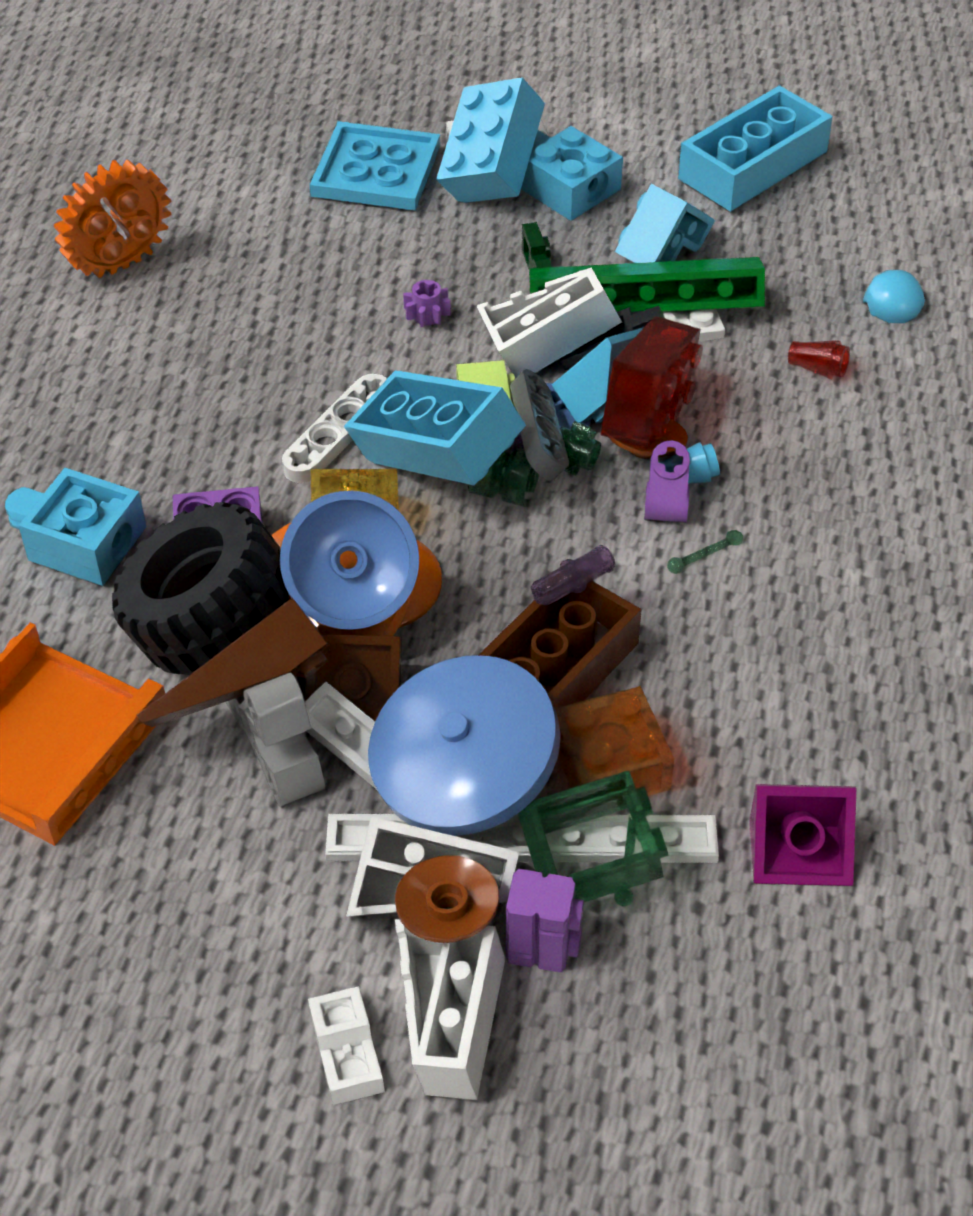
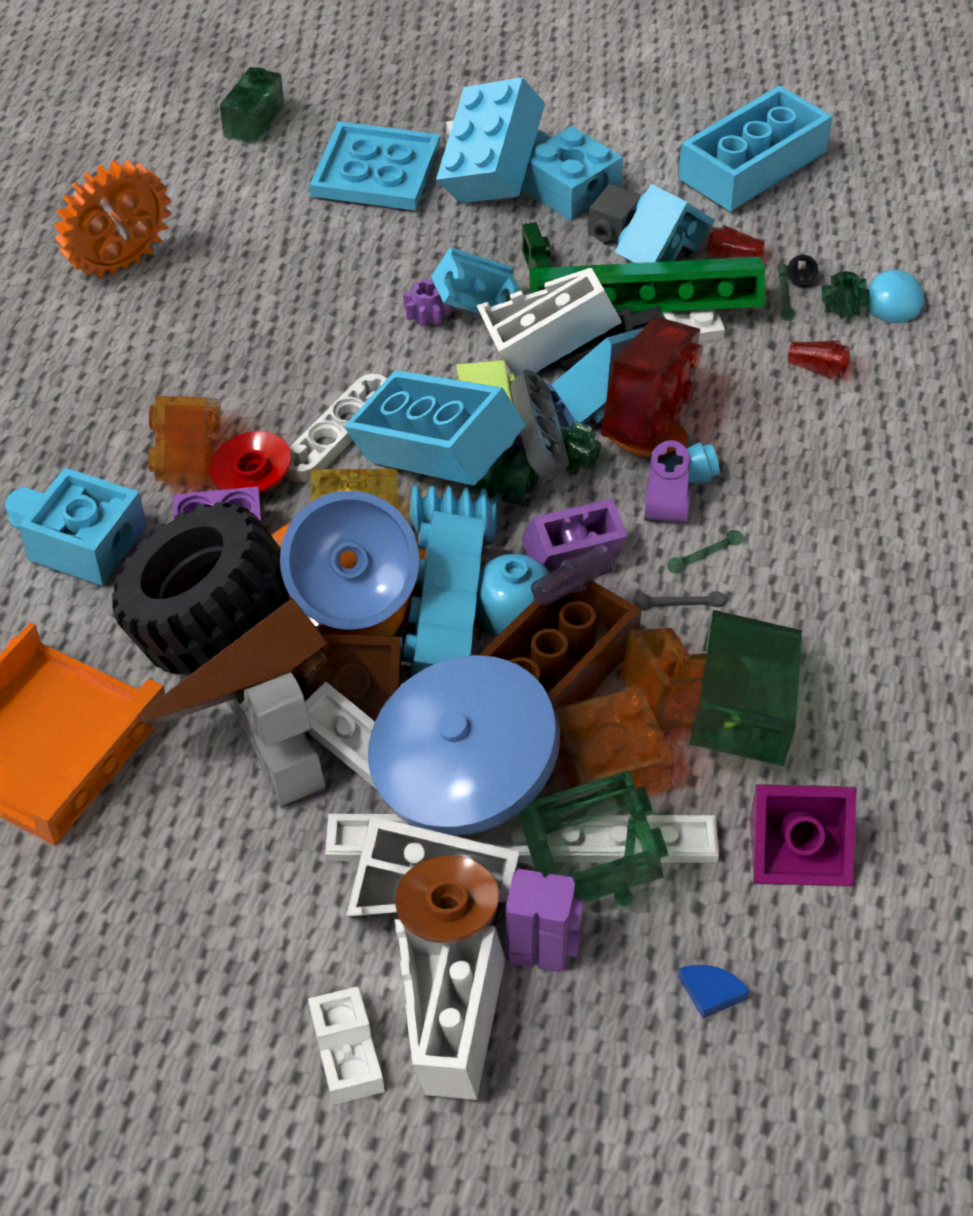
none -> clear orange brick [148,396,221,482]
none -> red dish [209,431,292,494]
none -> clear green brick [219,67,285,145]
none -> medium azure brick [402,510,485,677]
none -> medium azure piece [409,485,499,543]
none -> medium azure hinge [431,247,520,314]
none -> medium azure cylinder [474,554,554,636]
none -> medium lavender brick [522,498,628,574]
none -> dark grey brick [588,184,642,245]
none -> clear orange brick [620,628,750,731]
none -> dark grey hinge [634,591,726,610]
none -> blue tile [678,965,749,1018]
none -> clear green panel [689,610,802,766]
none -> clear red cone [707,225,764,259]
none -> clear green hinge [777,263,796,321]
none -> black hinge [786,254,818,286]
none -> clear green gear [821,271,870,319]

